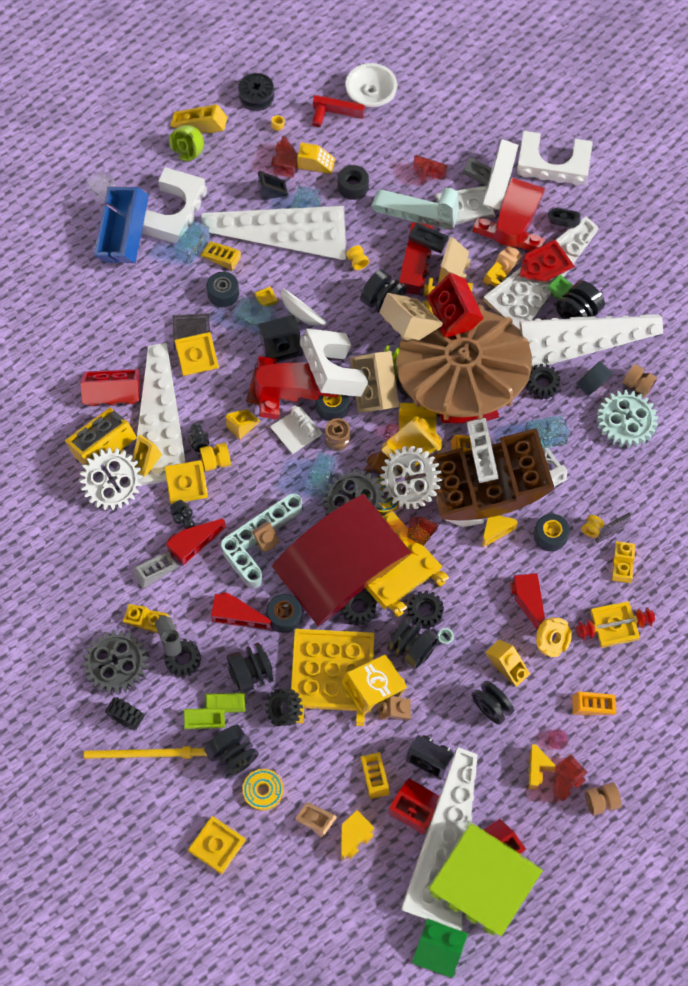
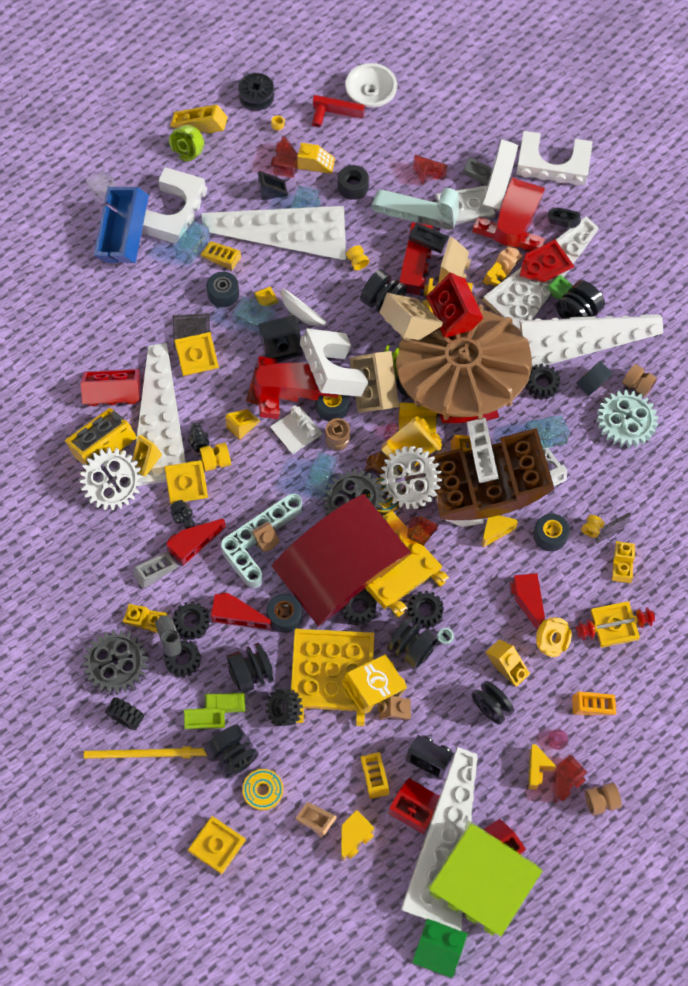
none -> black tyre [173,601,209,640]

